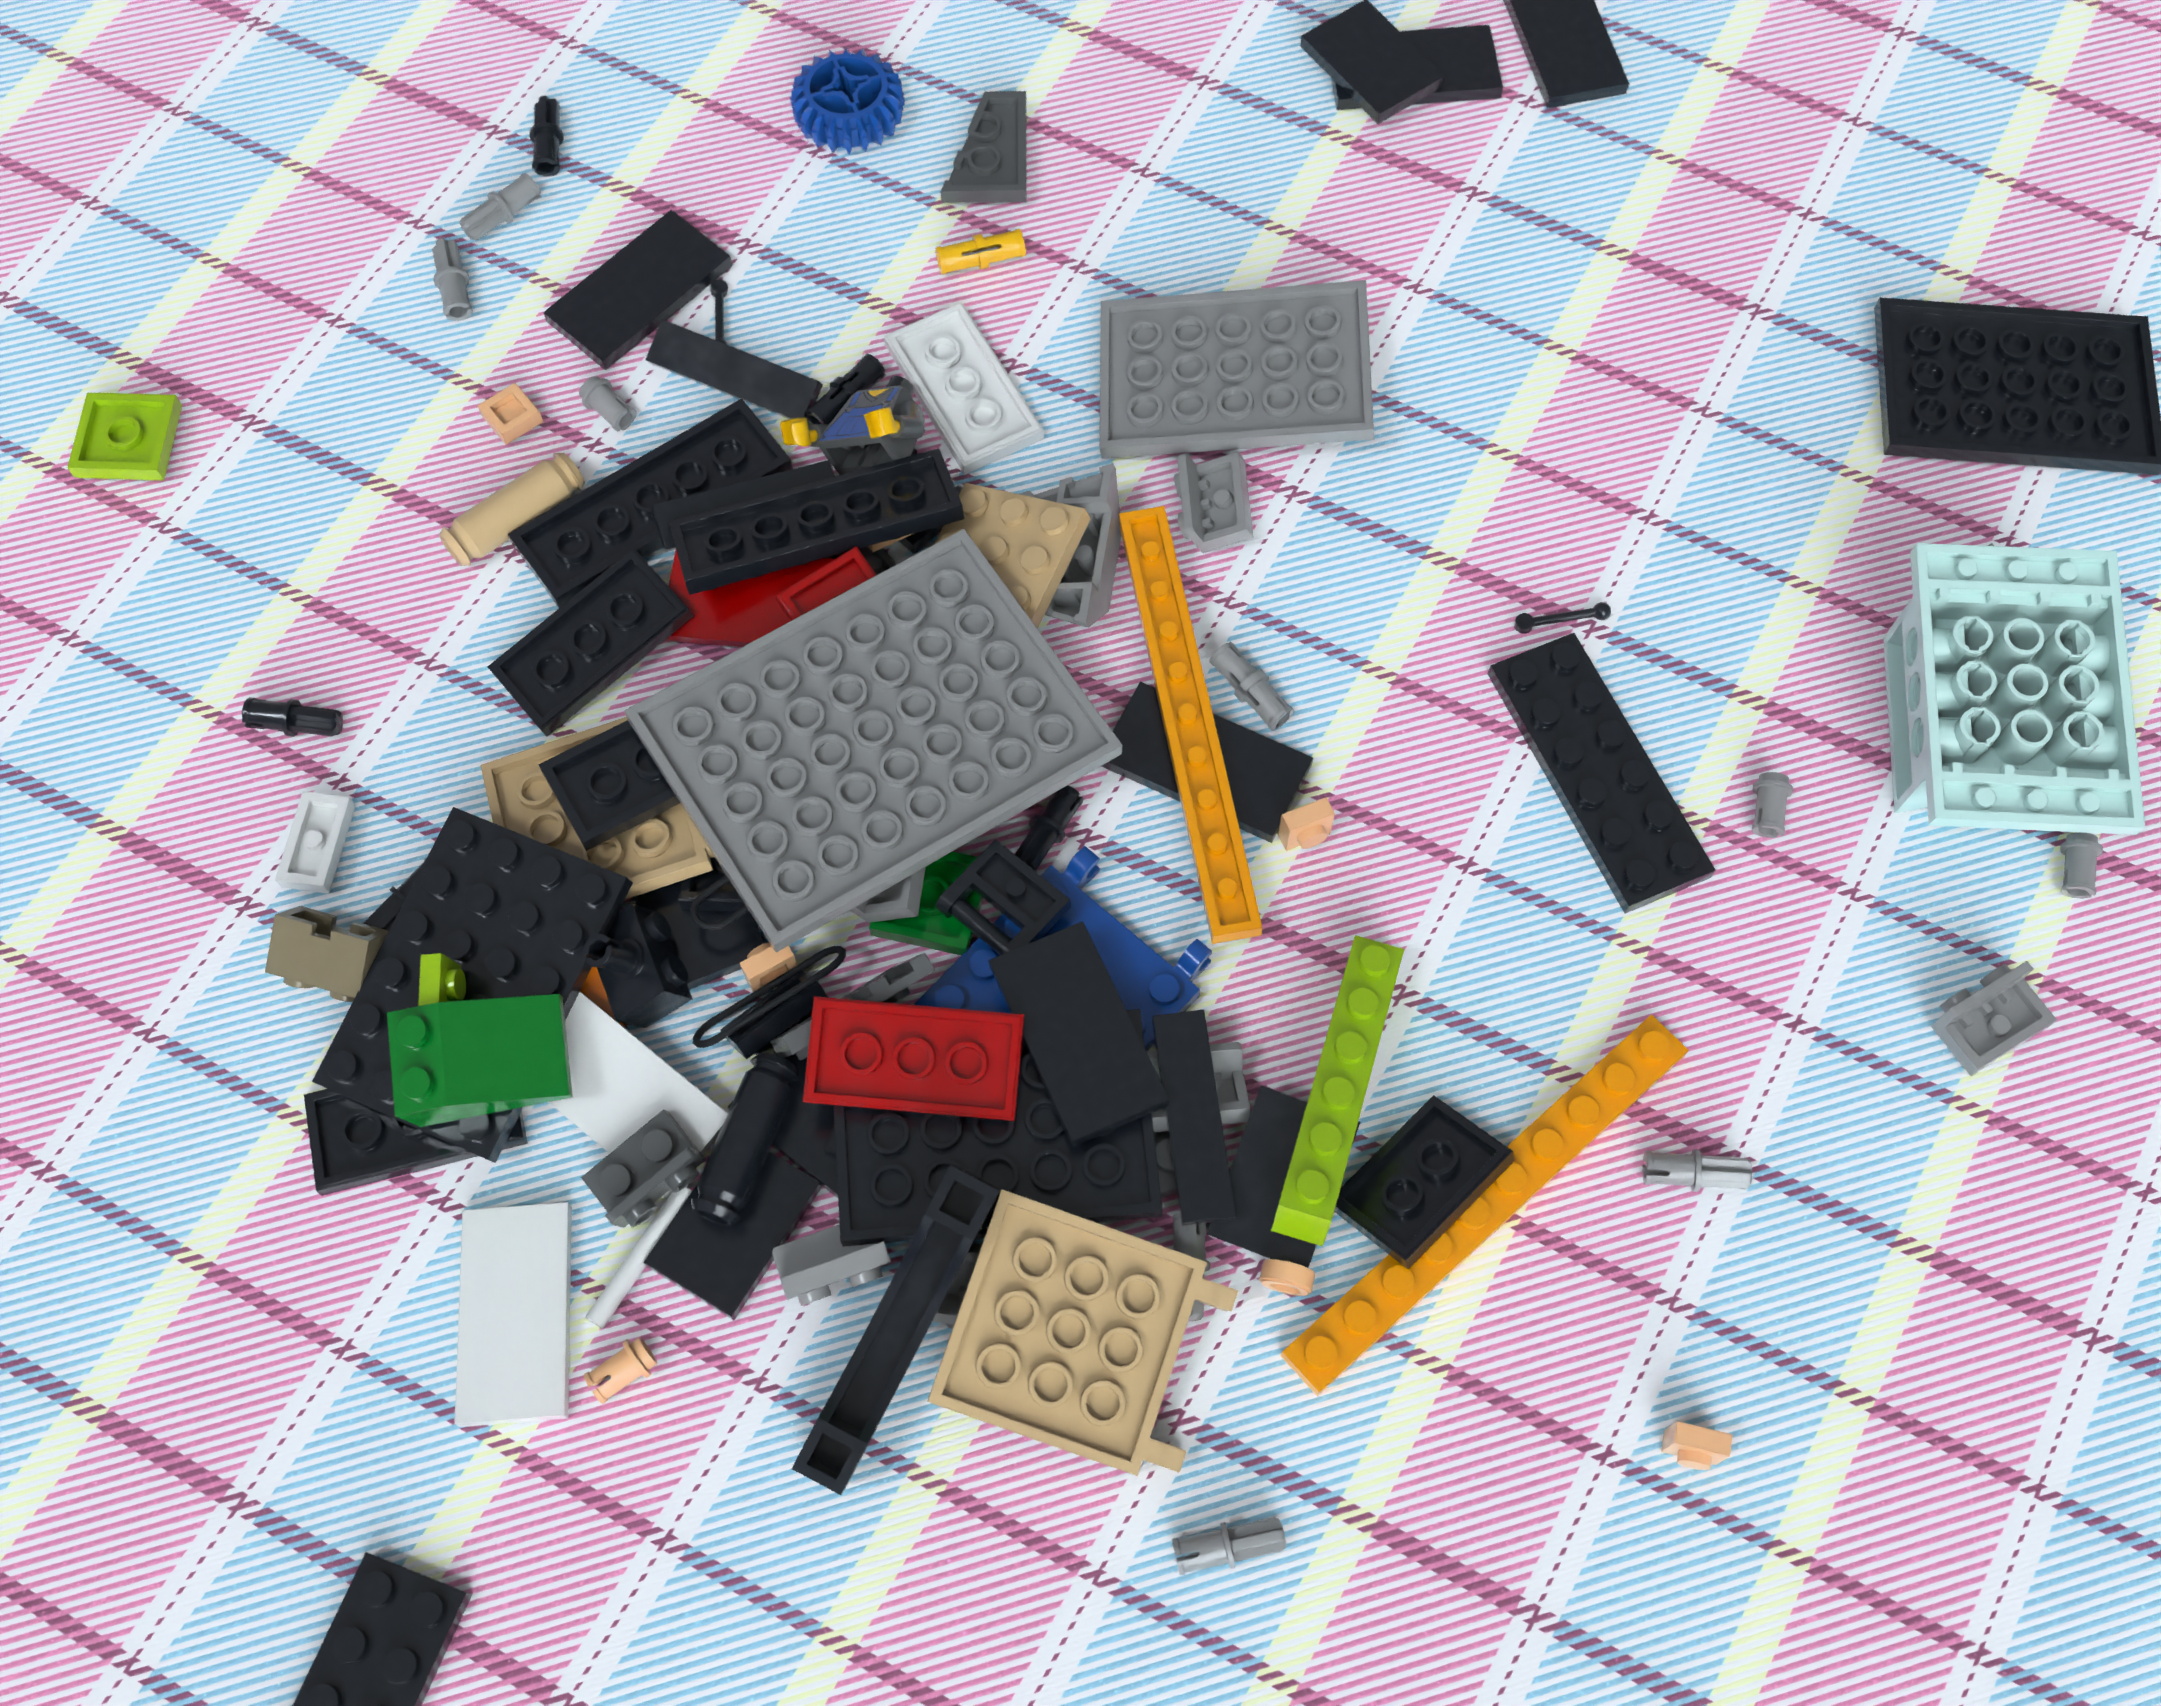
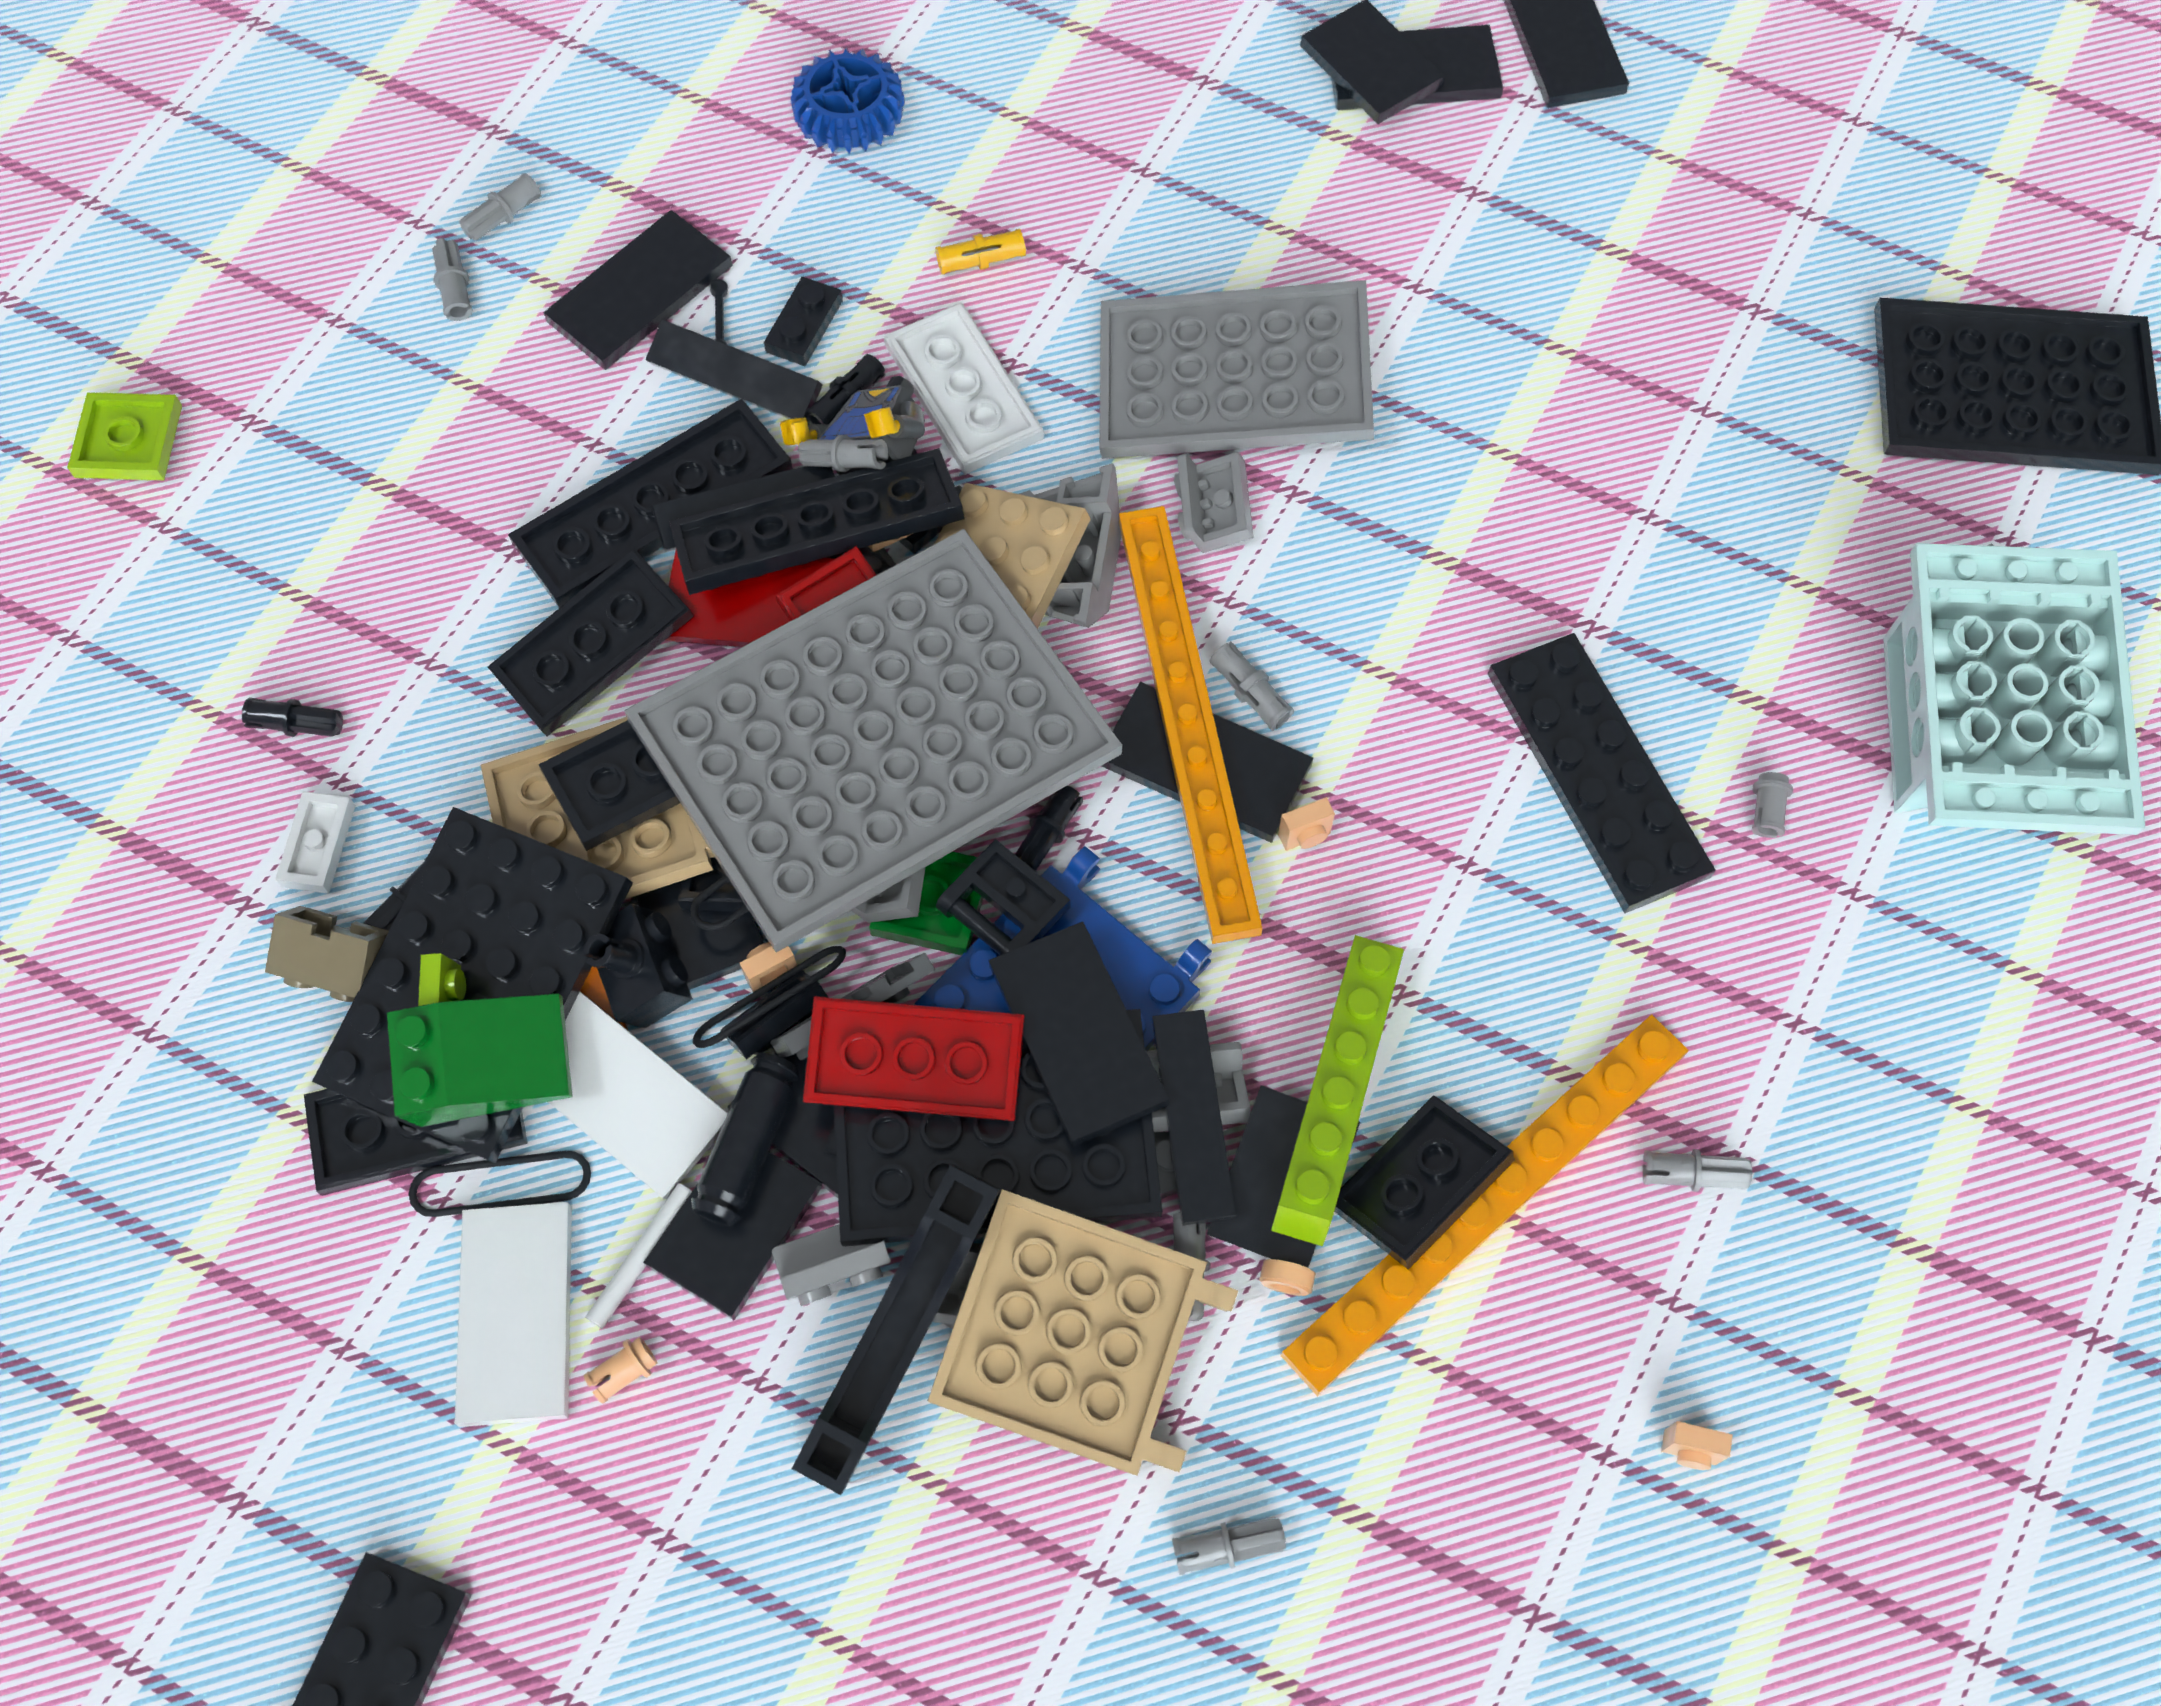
tan axle [439,453,585,566] -> none
light nougat plate [477,383,543,445] -> none
black axle [529,95,564,177] -> none
light grey pin [579,376,637,432] -> none
dark grey bracket [581,1110,706,1228] -> none
dark grey wing [940,91,1027,203] -> none
black hinge [1514,602,1611,634] -> none
light grey bracket [1931,961,2057,1076] -> none
light grey pin [2060,832,2103,899] -> none
none -> black piece [408,1150,591,1217]
none -> black plate [764,276,843,367]
none -> light grey axle [798,435,888,472]

